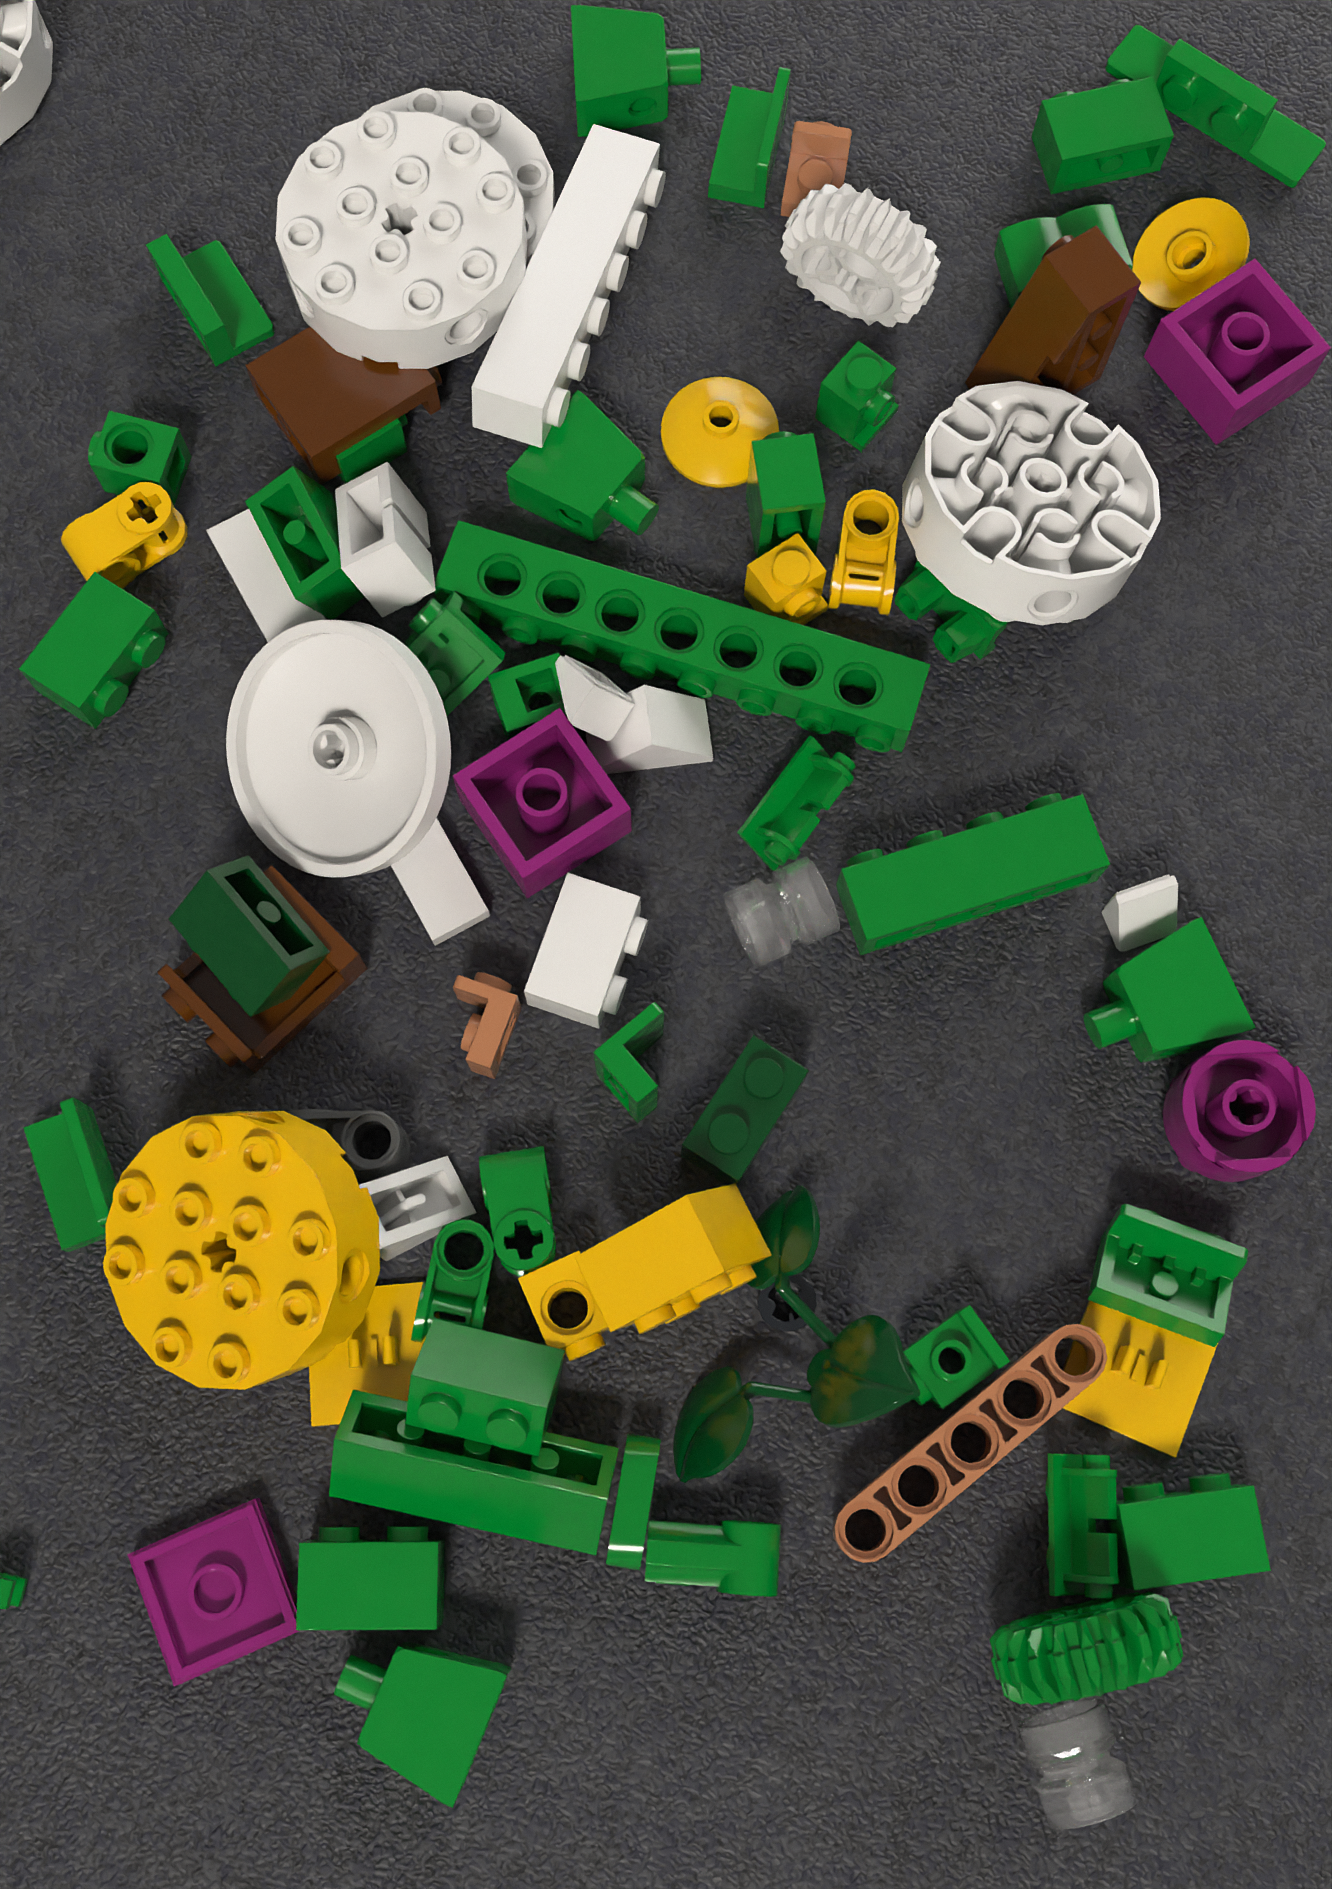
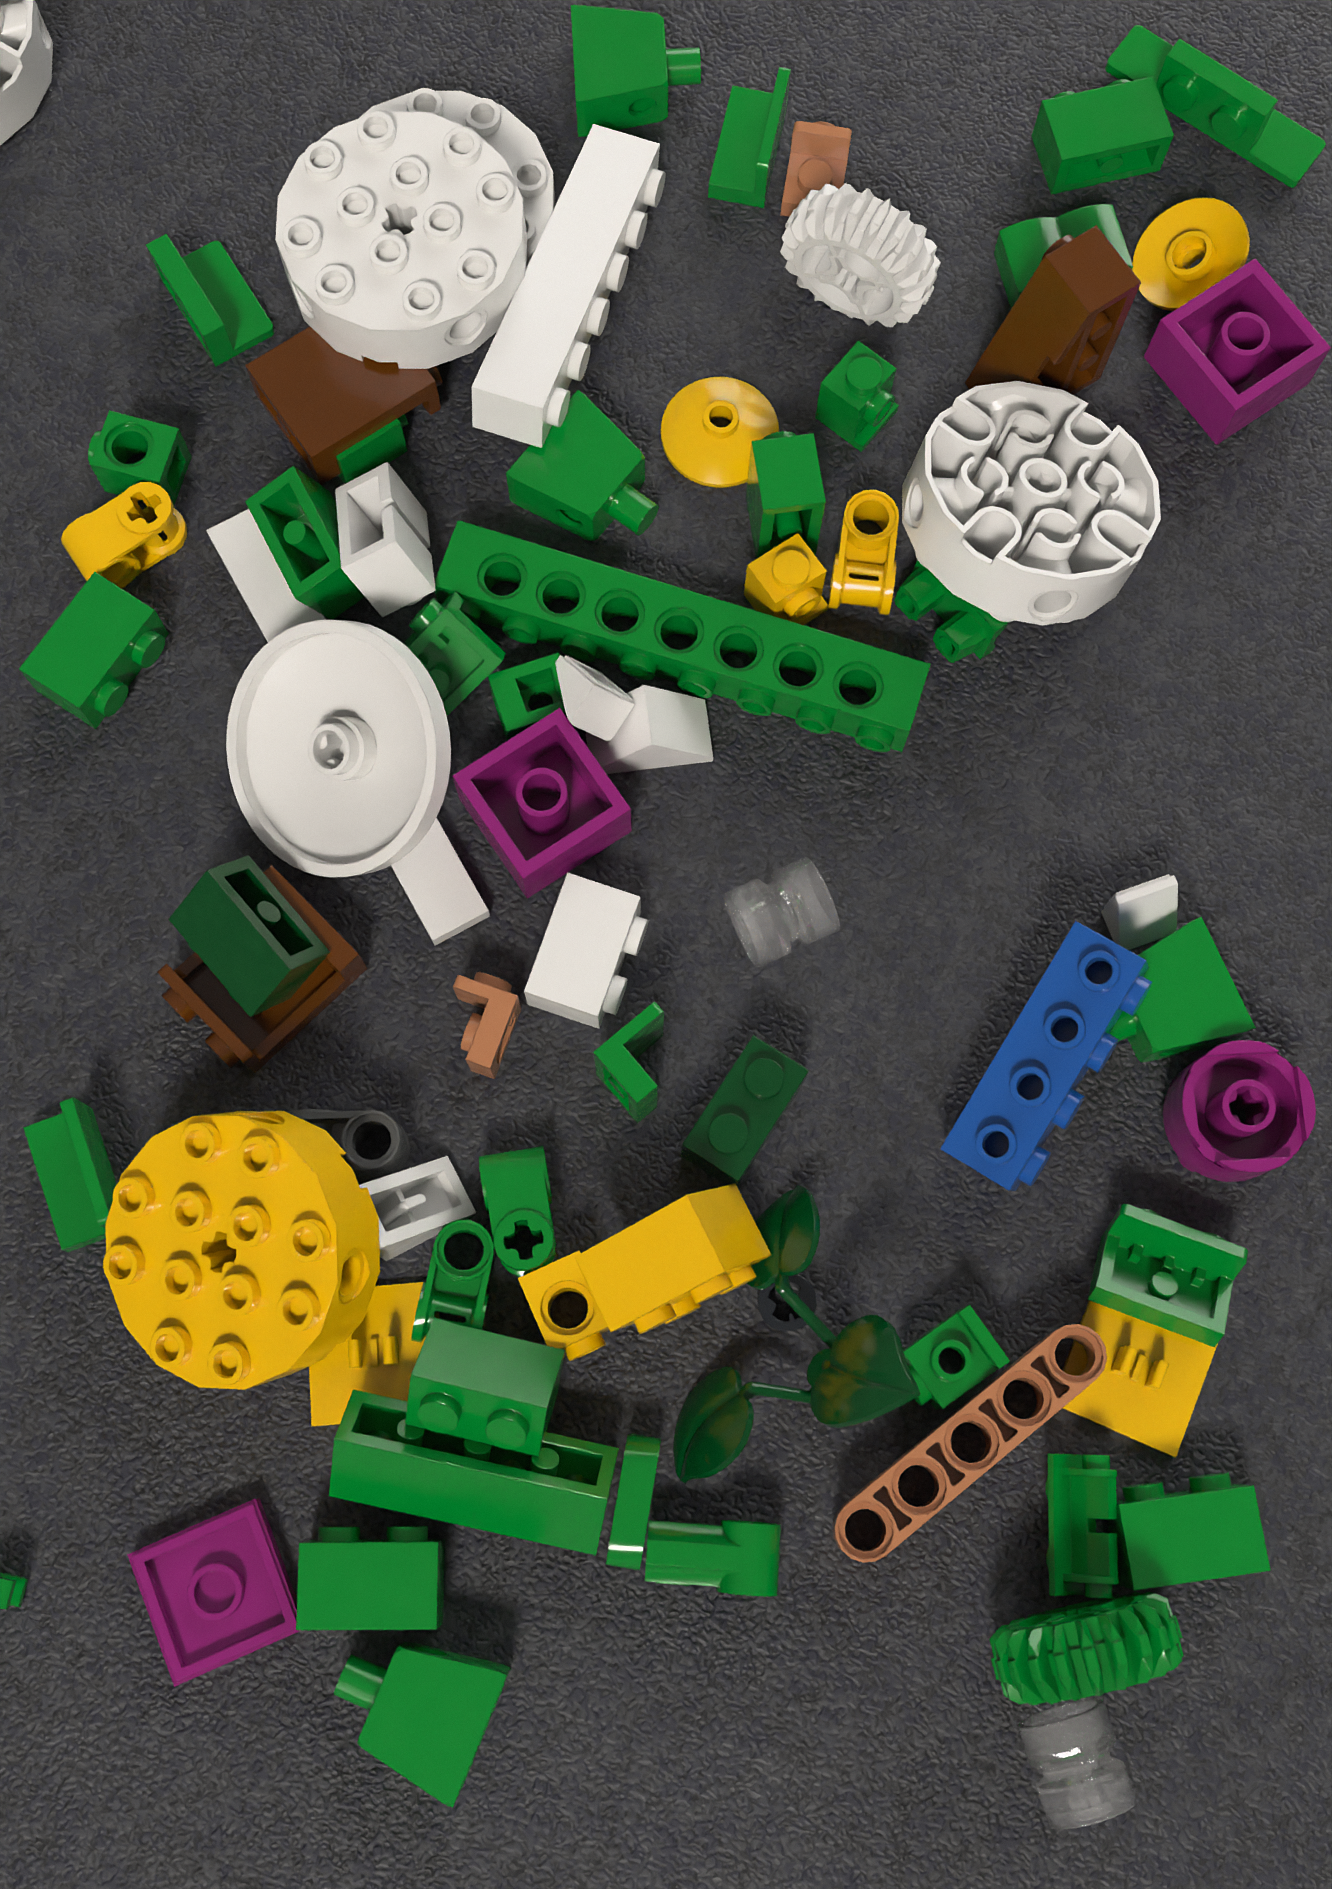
green hinge [737,736,856,871] -> none
green brick [836,793,1110,955] -> none
none -> blue brick [940,921,1153,1191]

